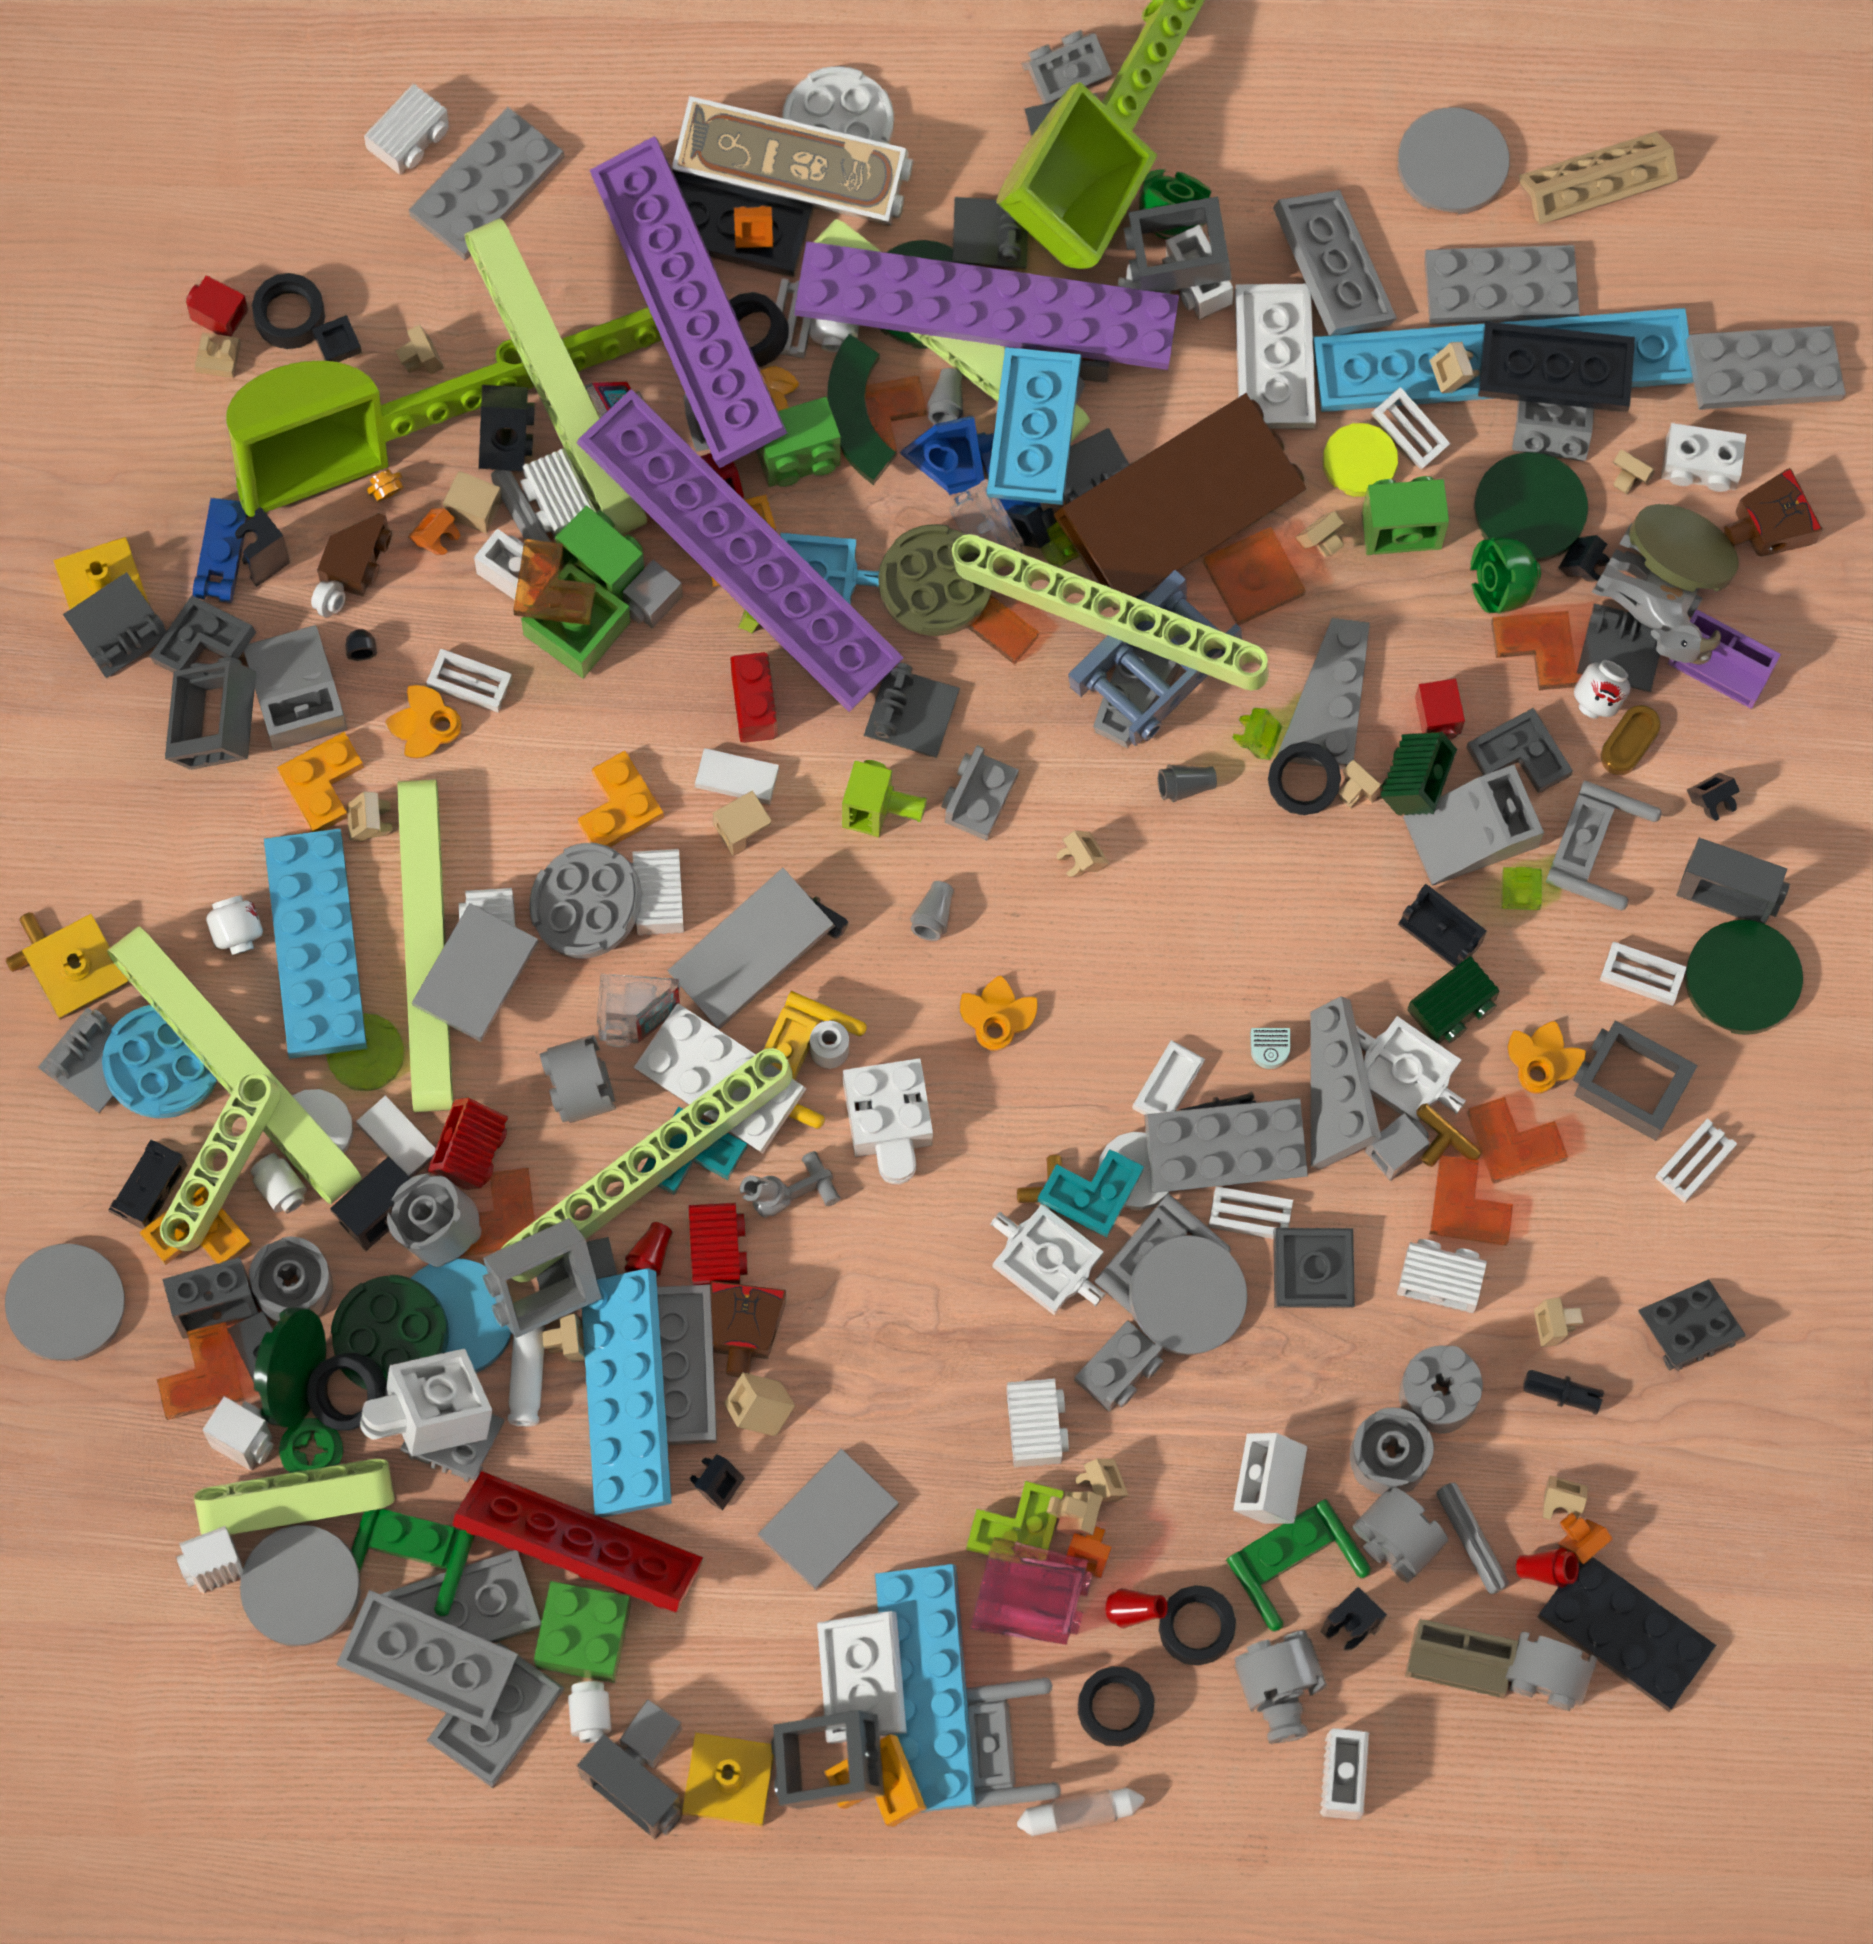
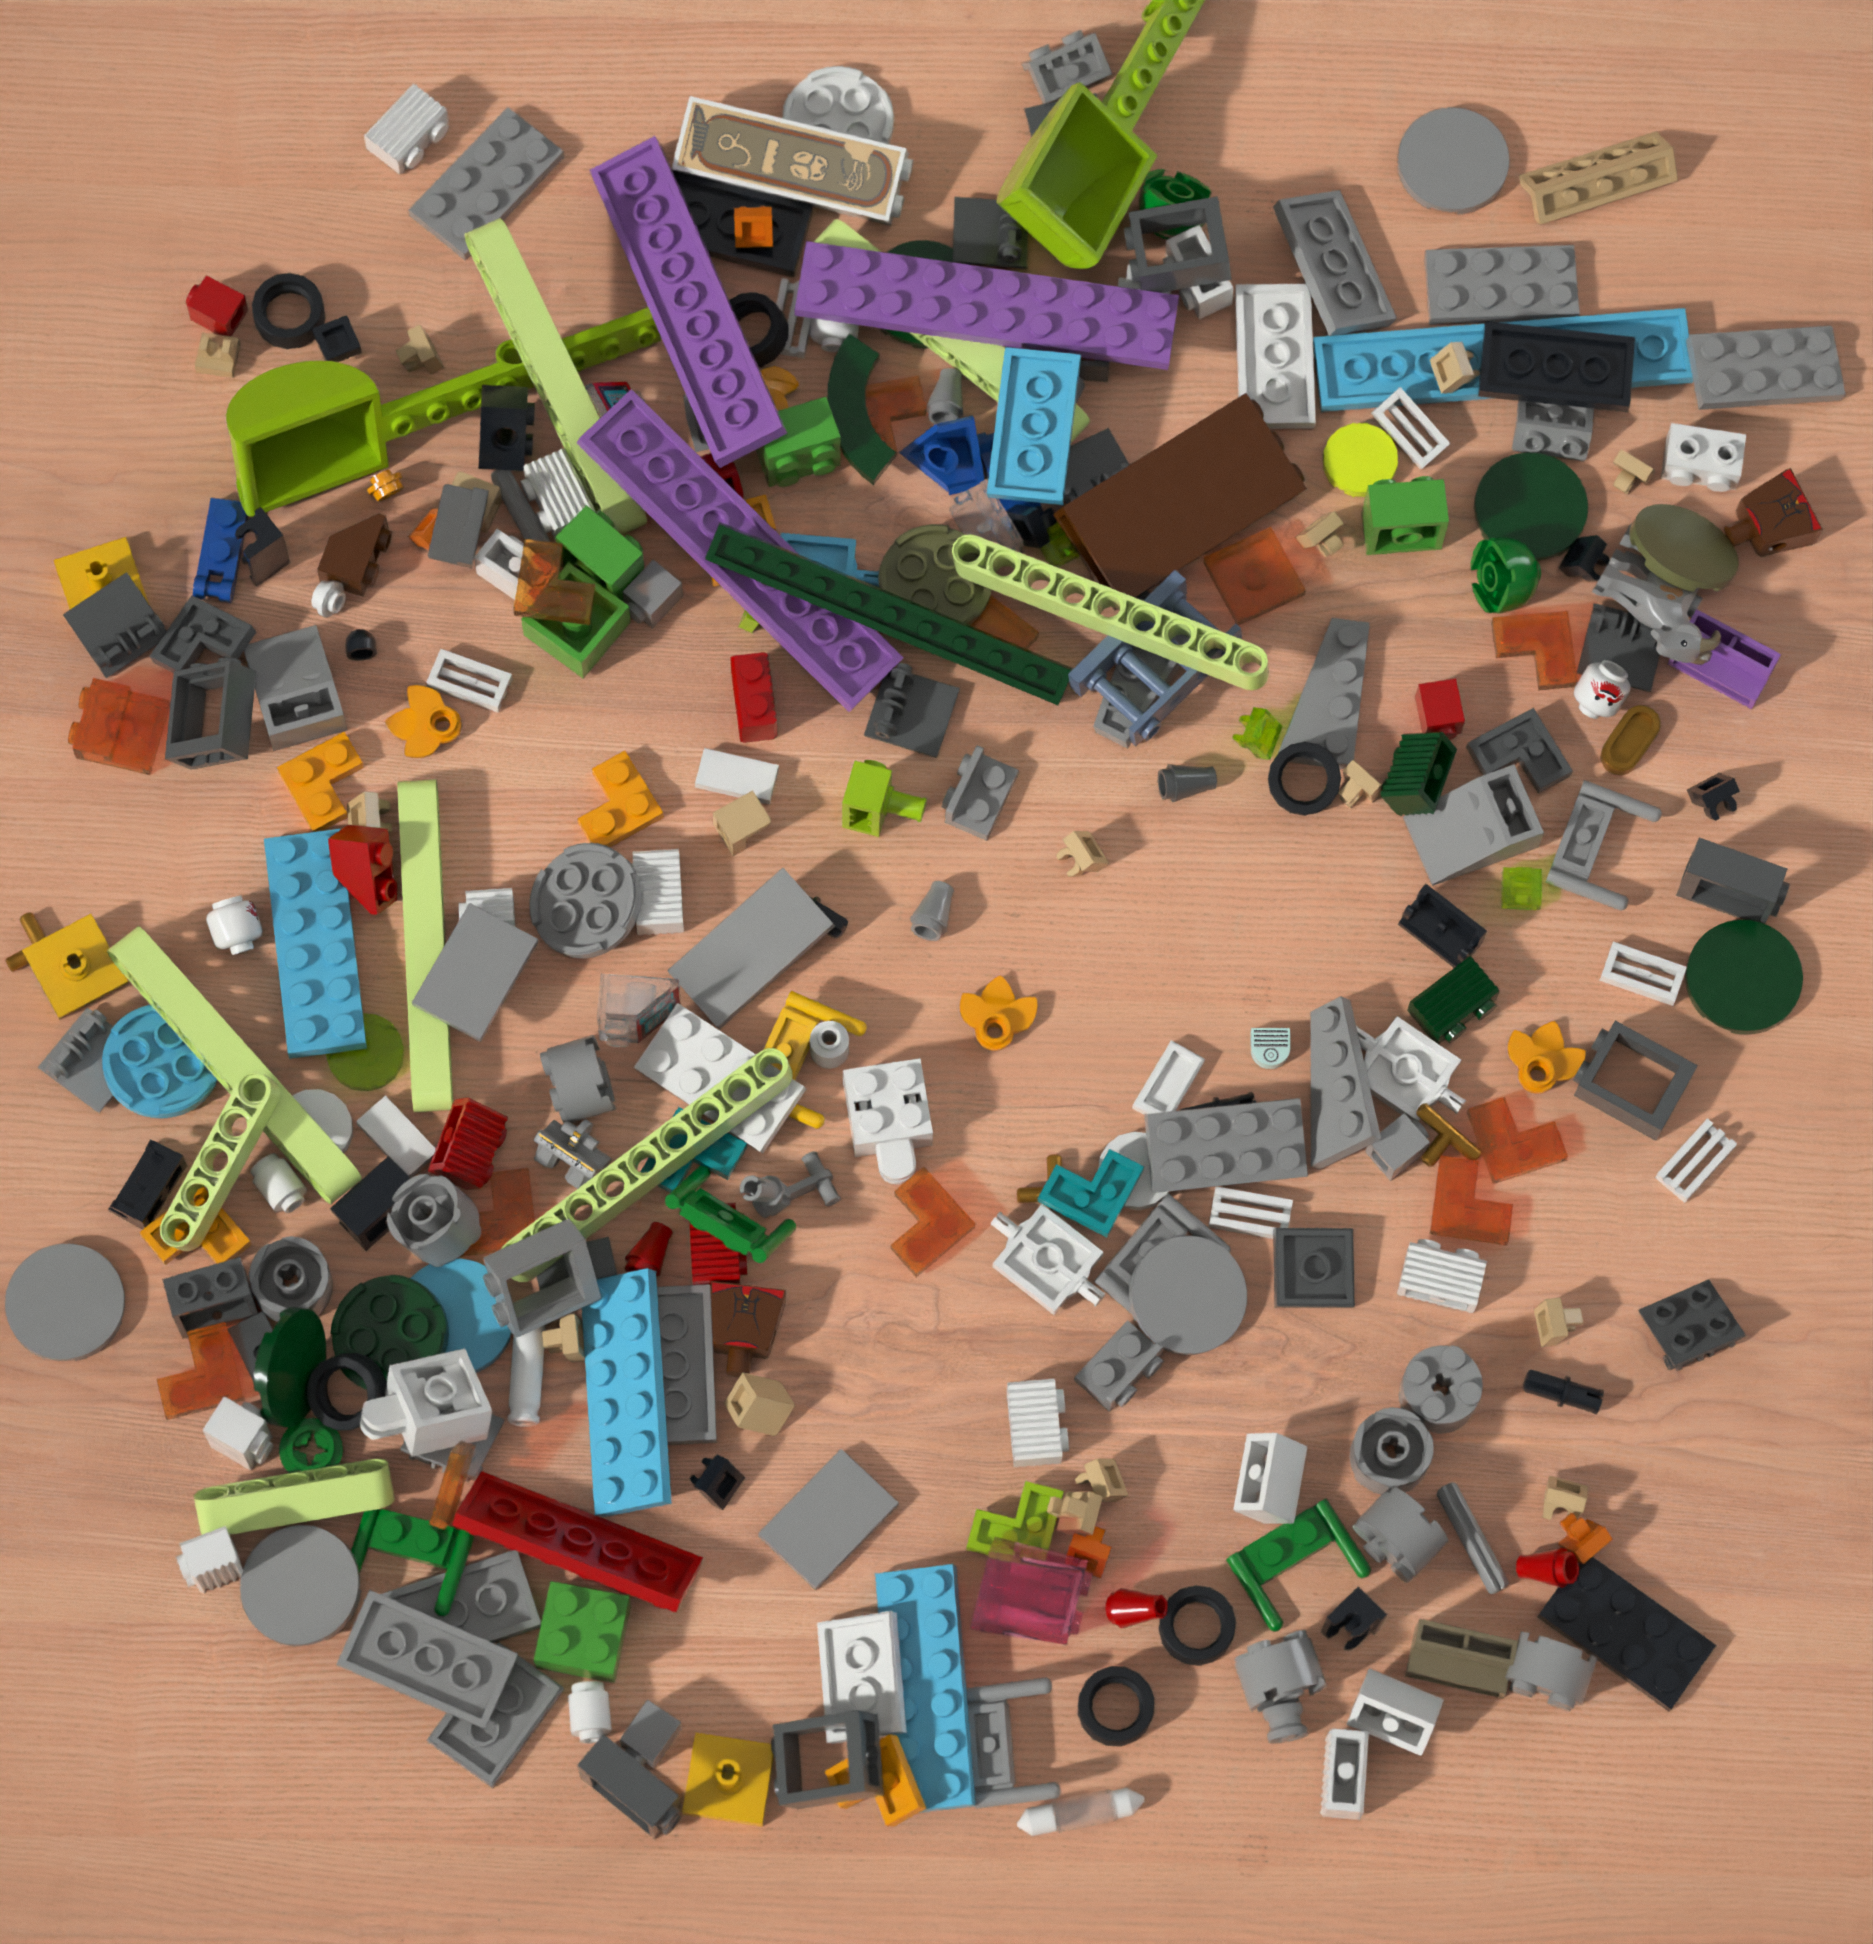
none -> clear orange plate [68,678,170,775]
none -> red slope [328,825,398,915]
none -> dark grey panel [428,484,489,568]
none -> clear orange tile [429,1441,476,1530]
none -> light grey hips [533,1119,612,1189]
none -> green plate [665,1166,797,1263]
none -> dark green plate [705,522,1073,705]
none -> clear orange plate [890,1167,976,1277]
none -> white brick [1346,1668,1444,1756]

